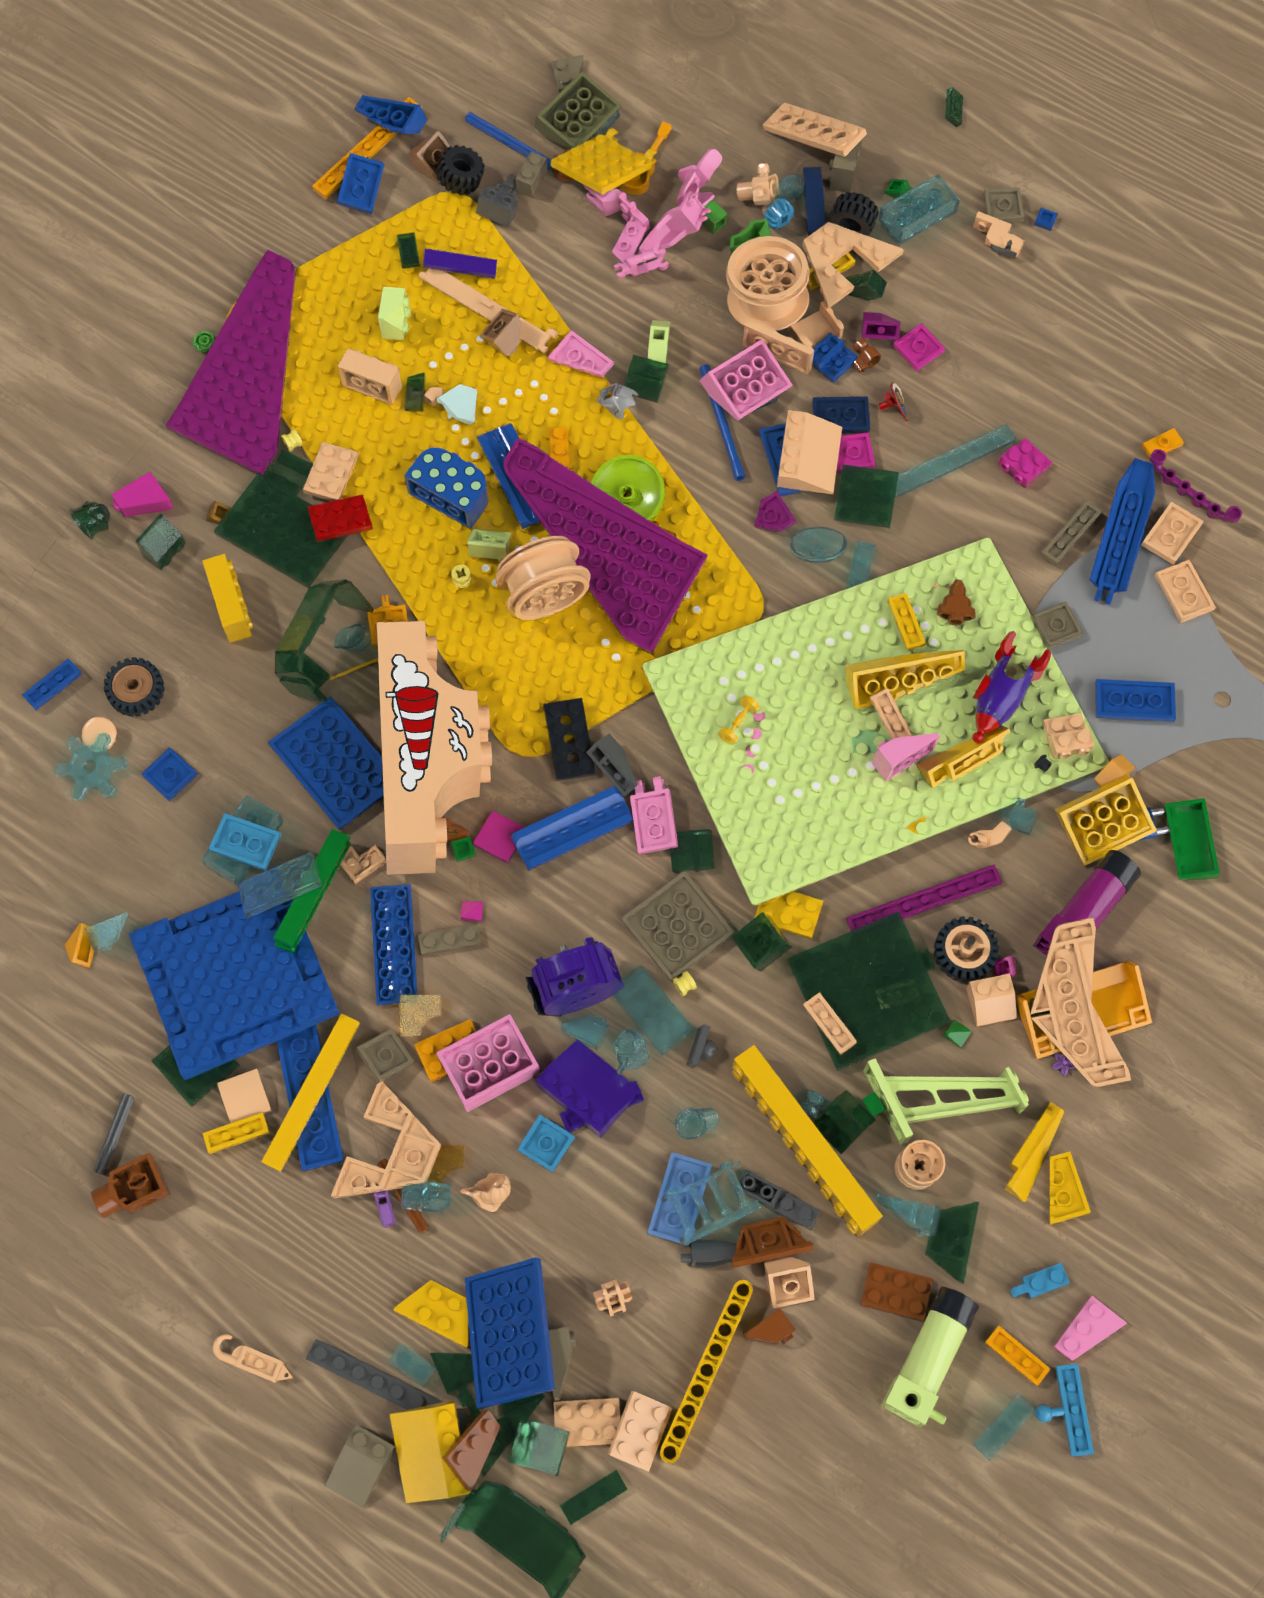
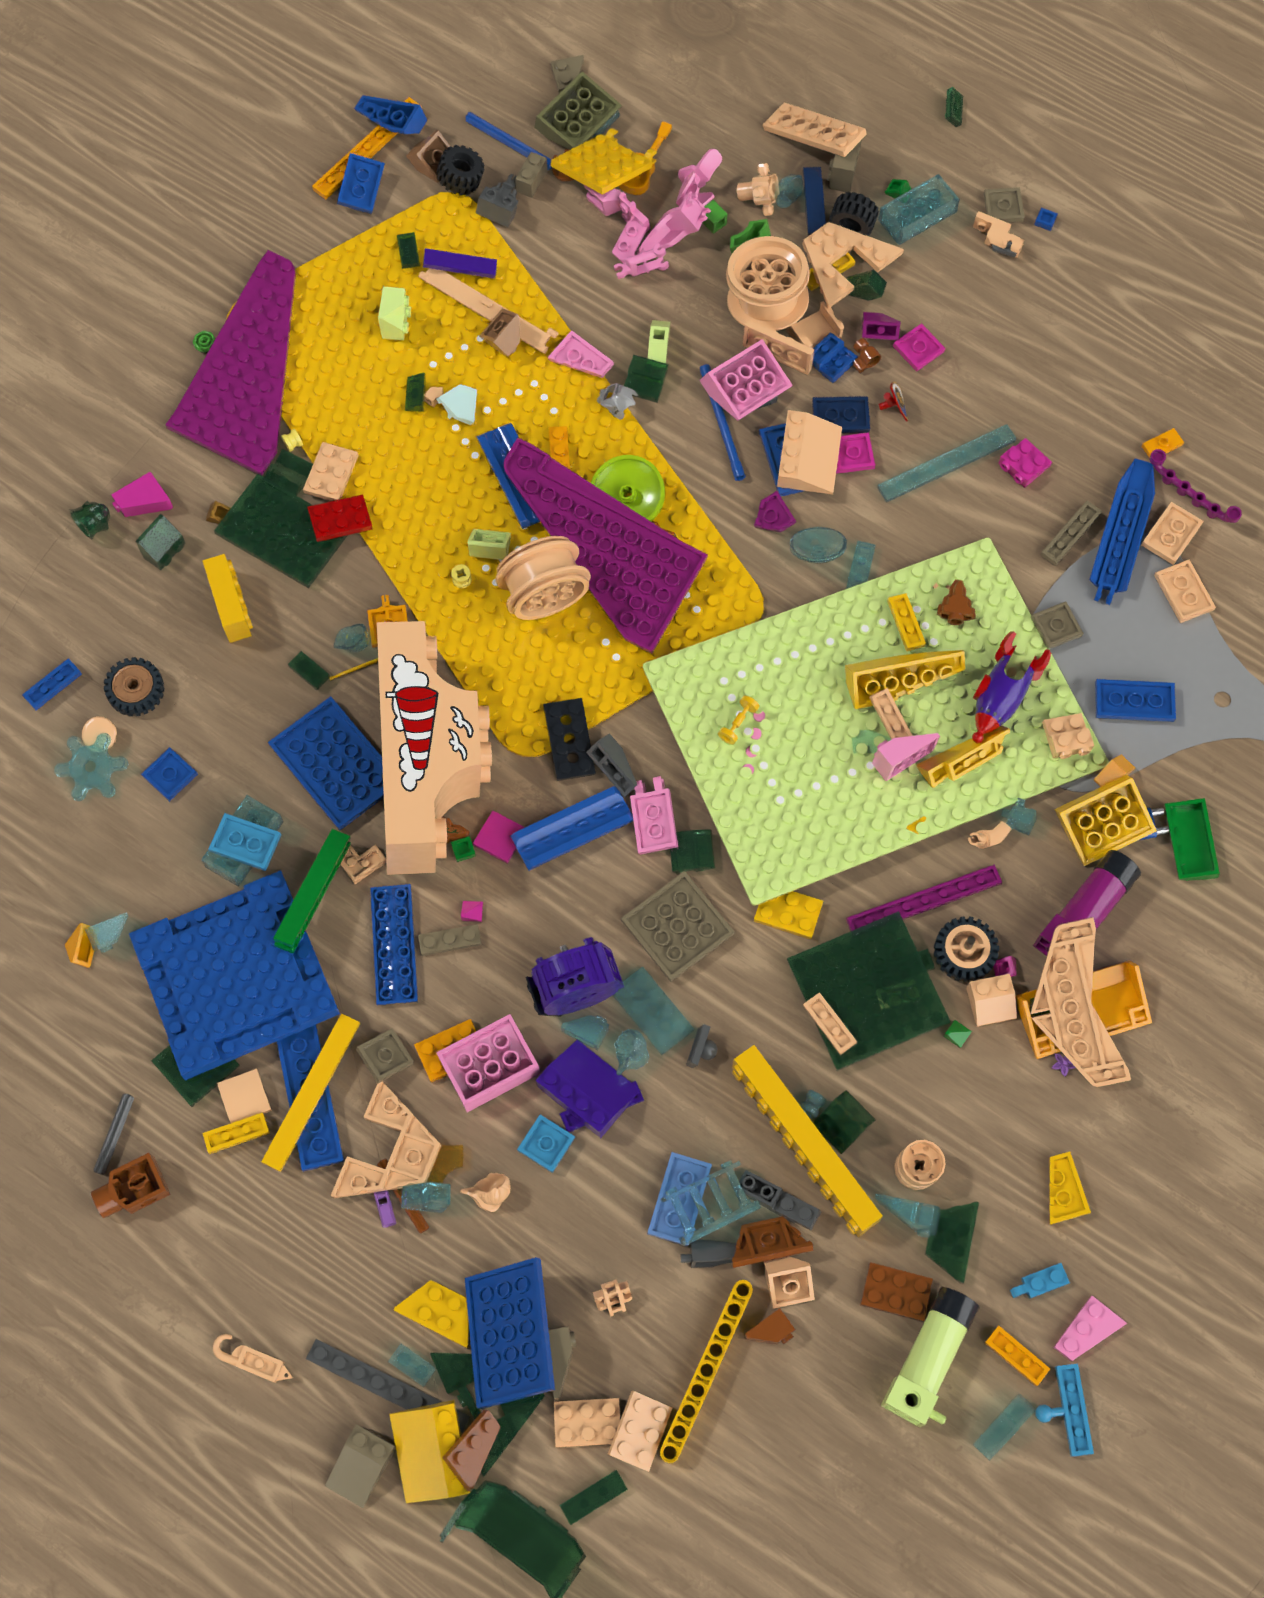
clear light blue plate [238,852,322,918] -> none
clear green piece [275,579,374,702] -> none
light nougat brick [338,349,402,405] -> none
clear yellow tile [399,995,441,1036] -> none
blue brick [404,447,488,530] -> none
clear green slope [508,1418,570,1476] -> none
light yellow wheel [672,971,697,997] -> none
clear light blue piece [675,1107,719,1140] -> none
clear green brick [731,912,792,972] -> none
dark azure gear [764,198,795,230] -> none
clear green plate [834,465,899,528] -> none
green slope [862,1092,885,1117] -> none
yellowish green piece [863,1058,1029,1145] -> none
yellow wedge [1004,1102,1064,1202] -> none
black piece [1034,755,1052,772] -> none

